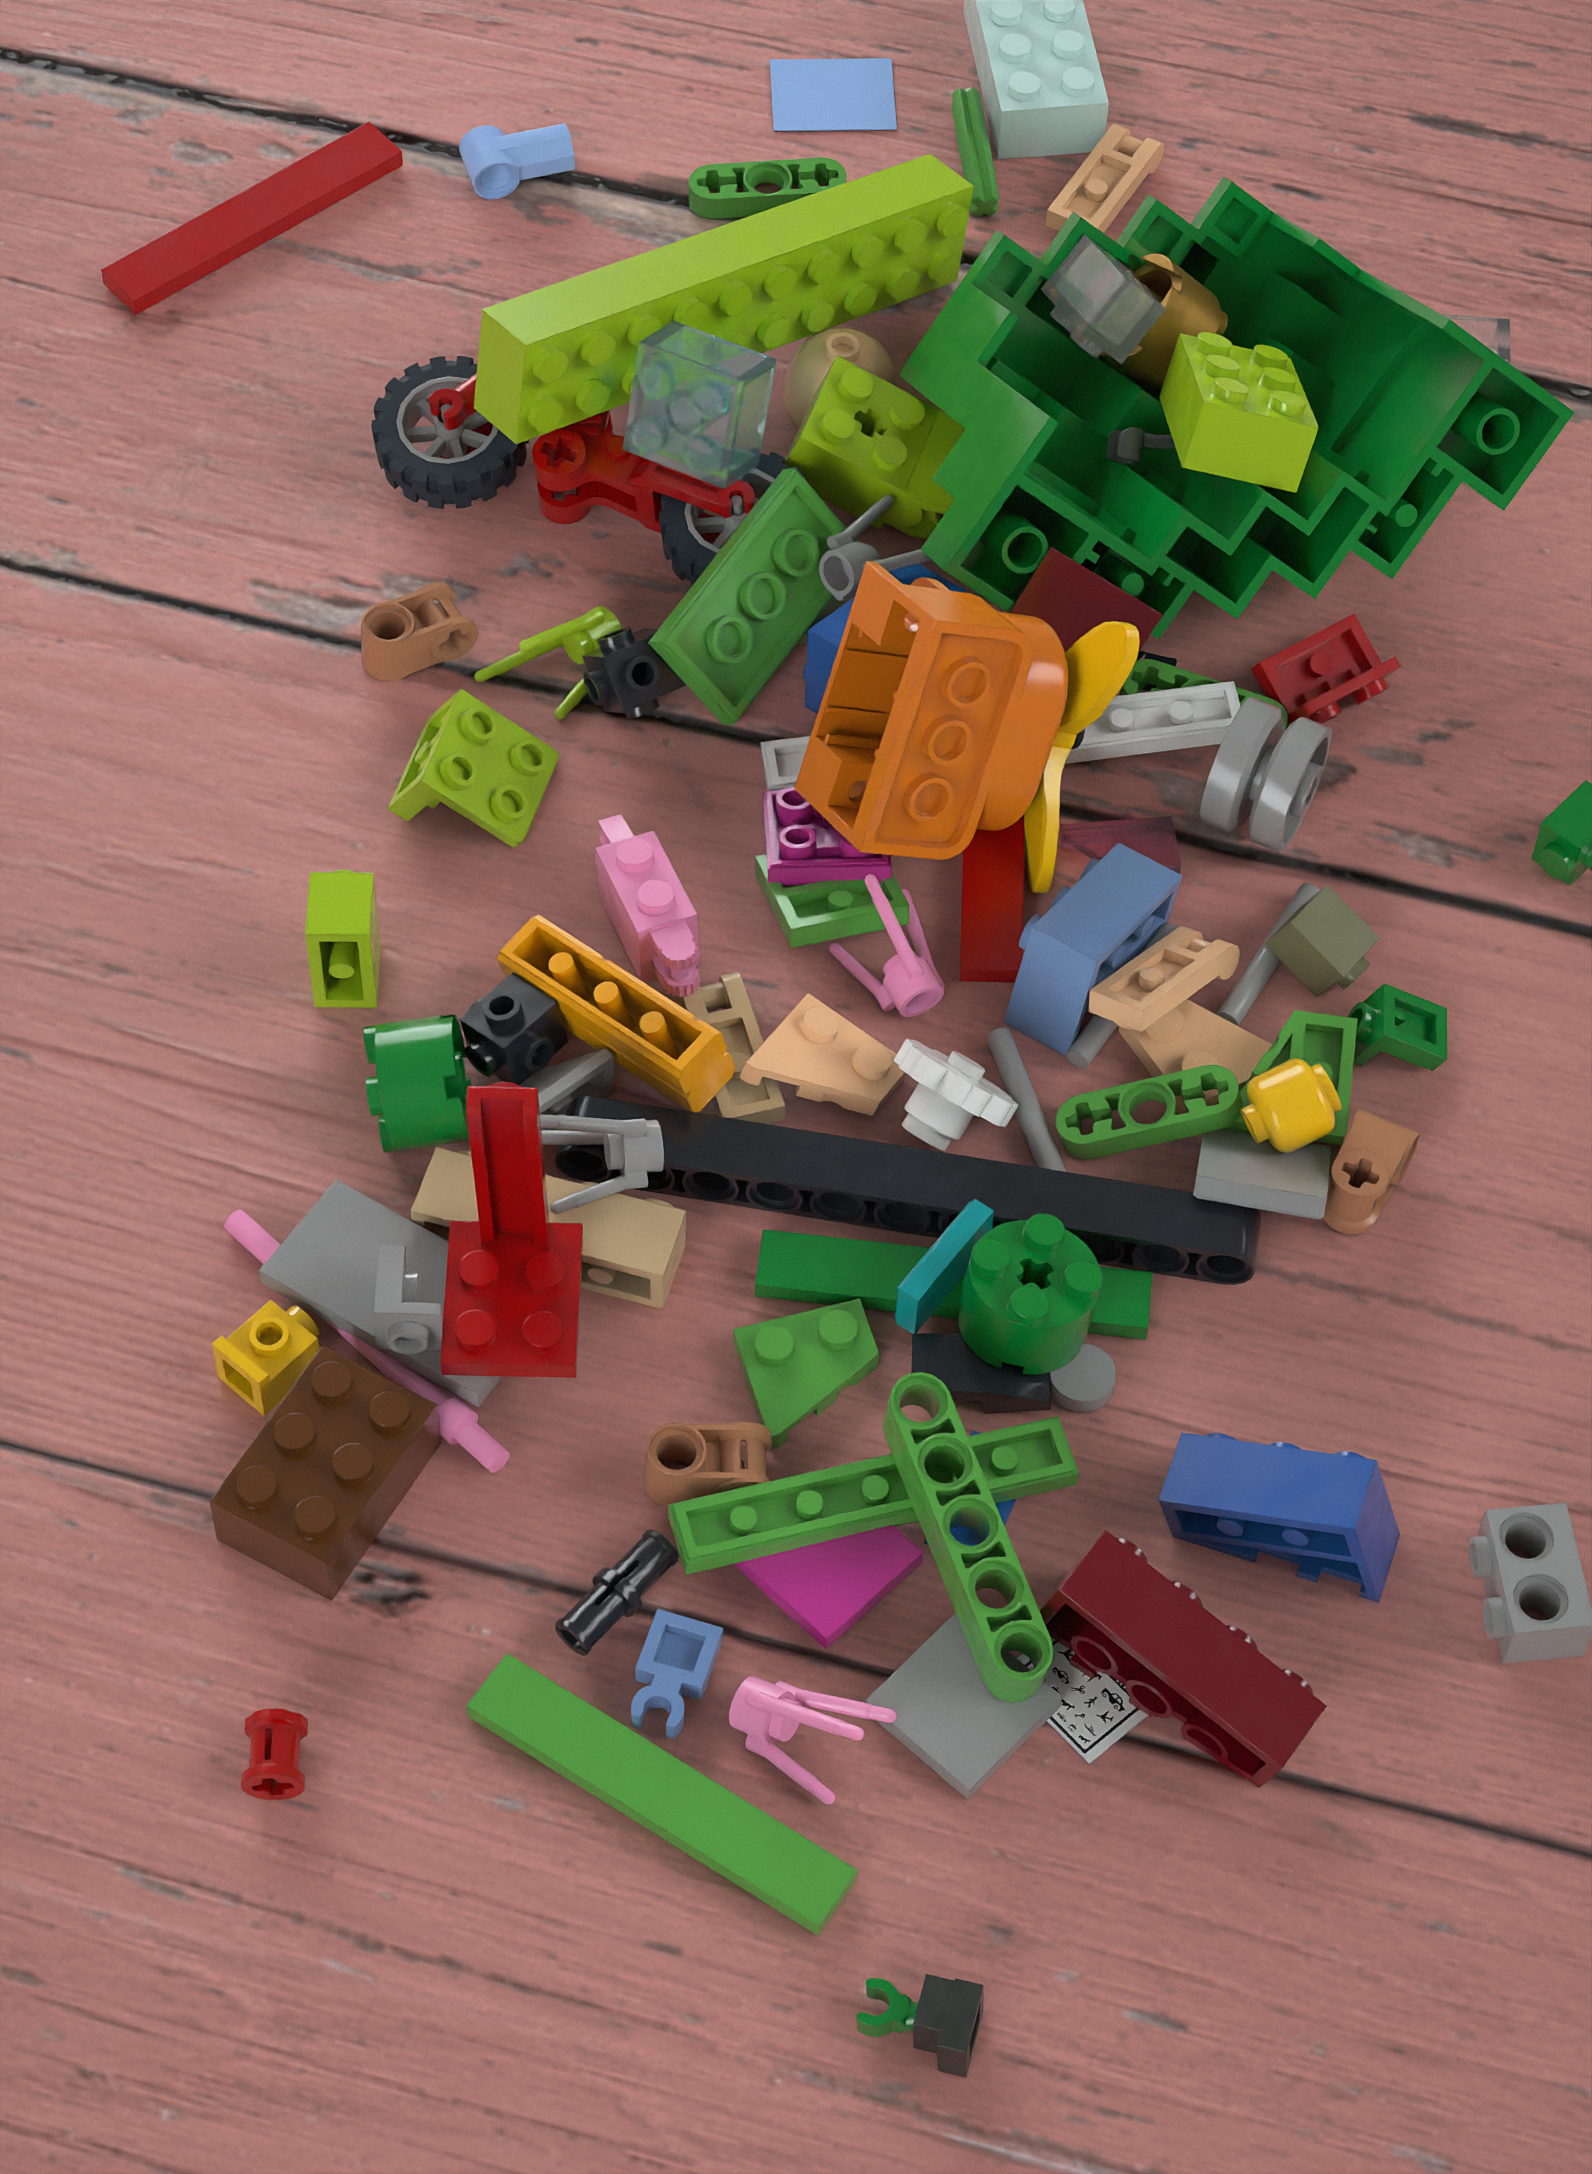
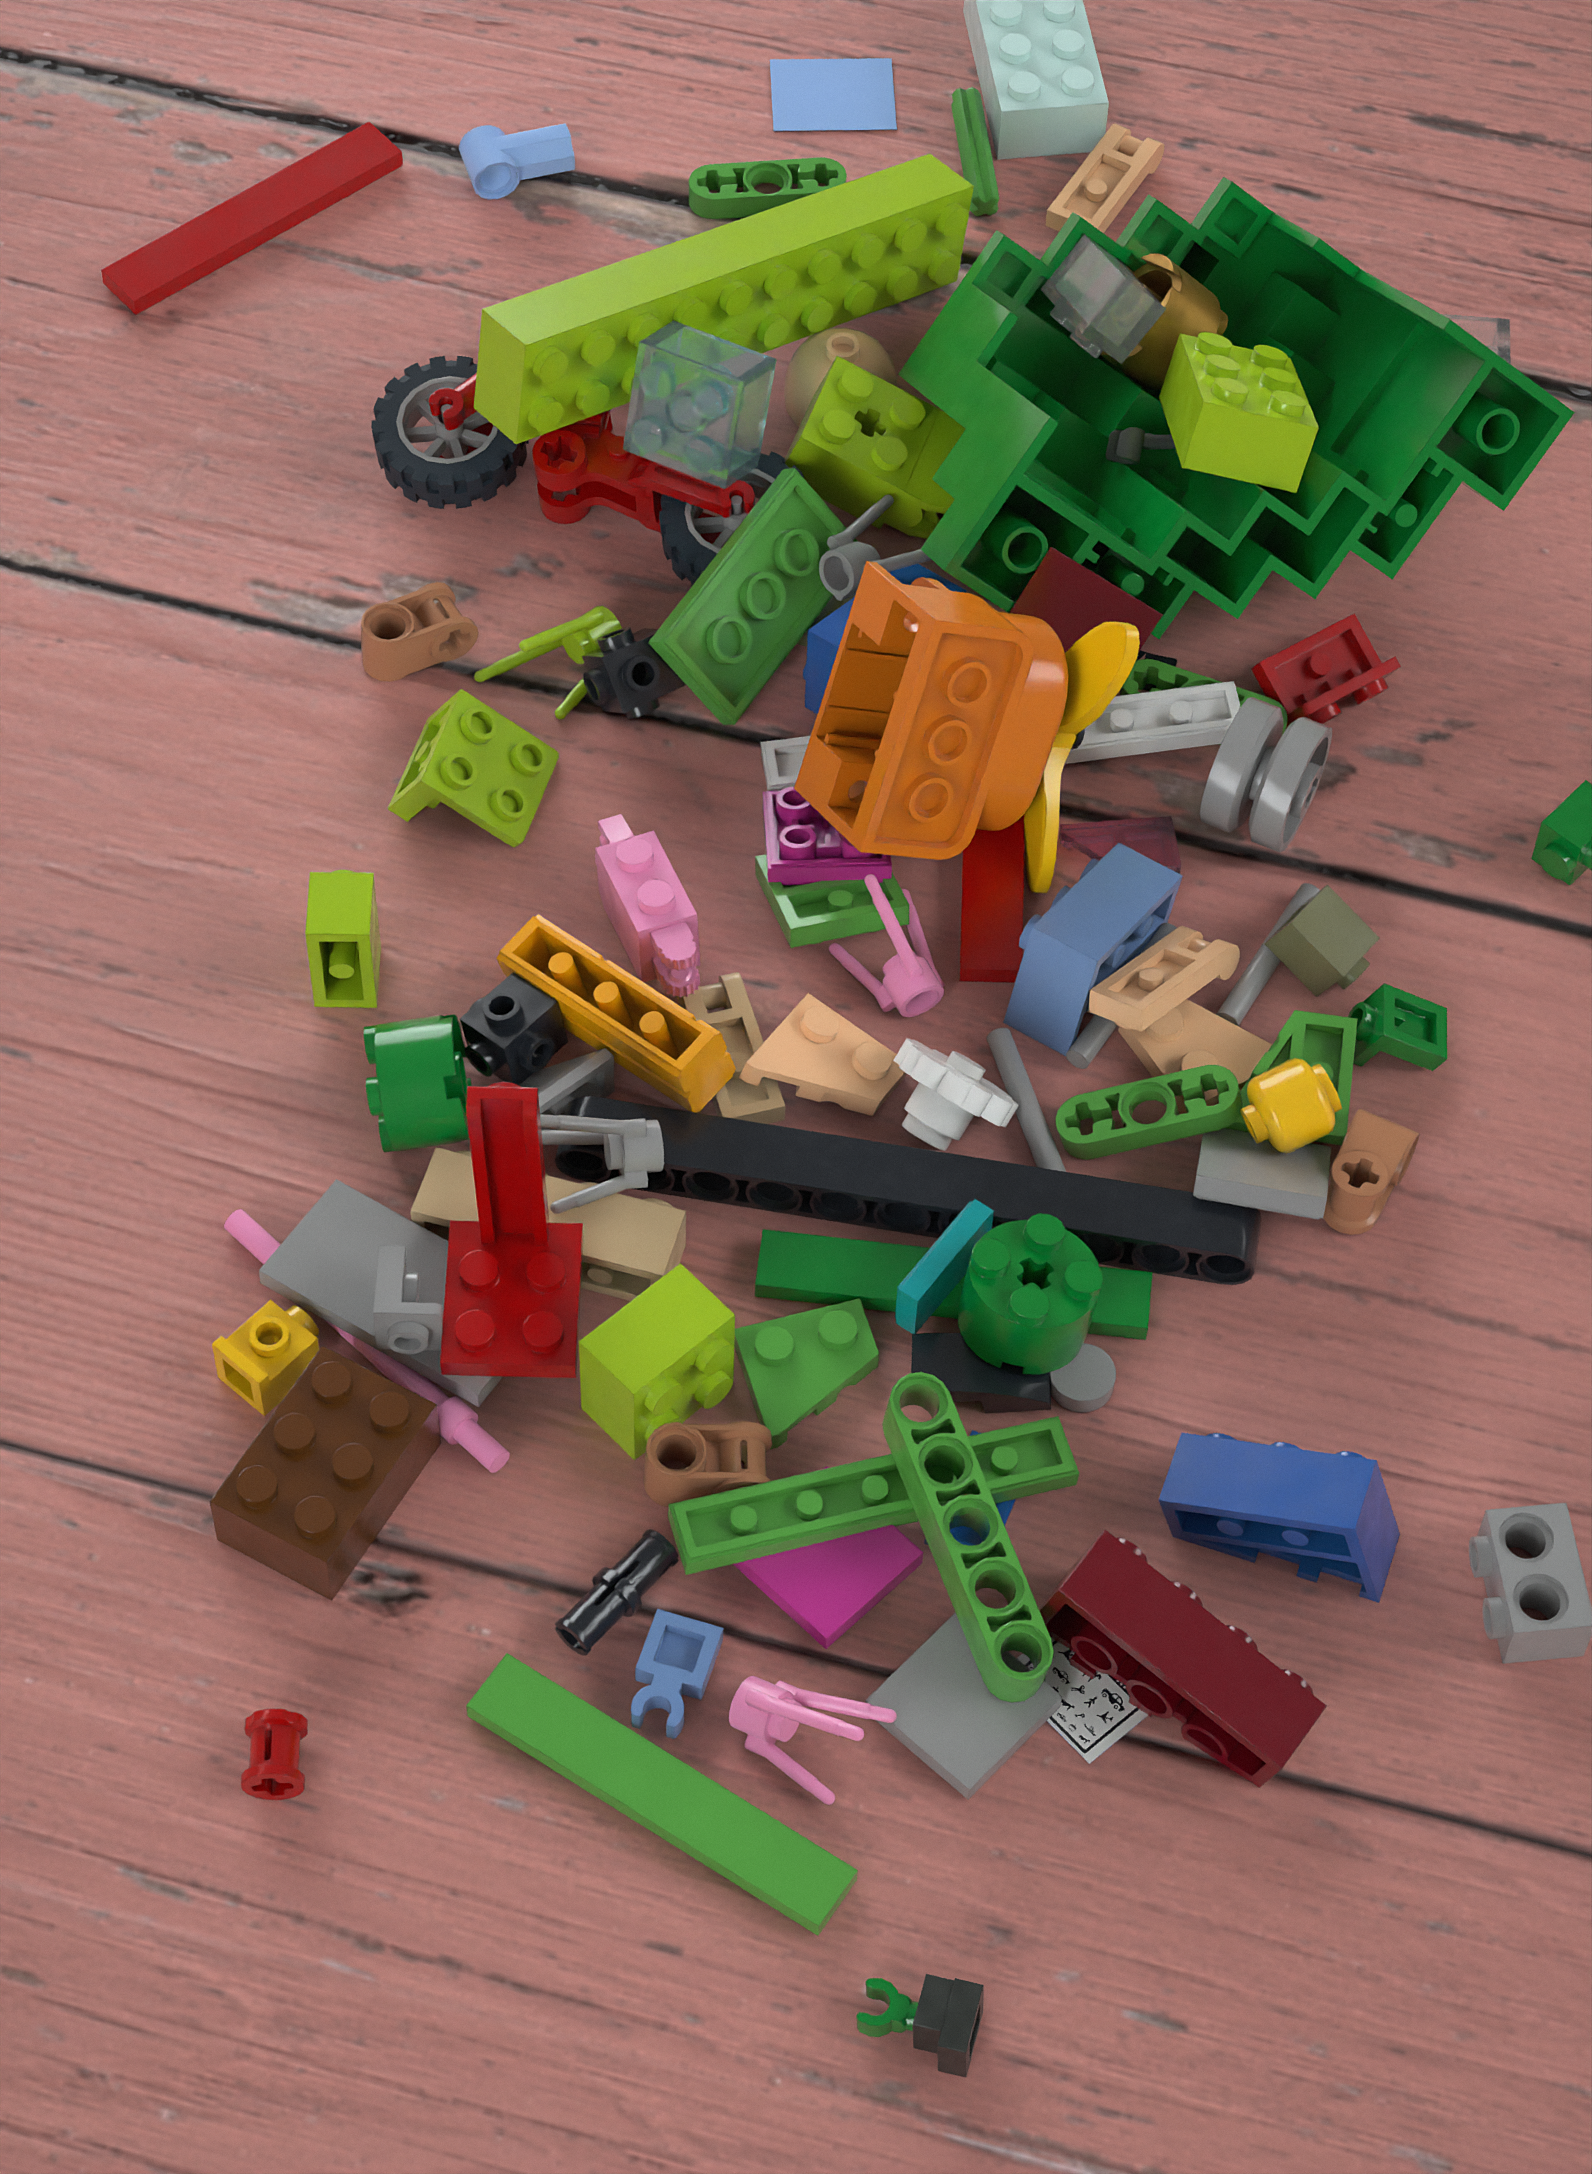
none -> lime brick [579,1263,735,1461]

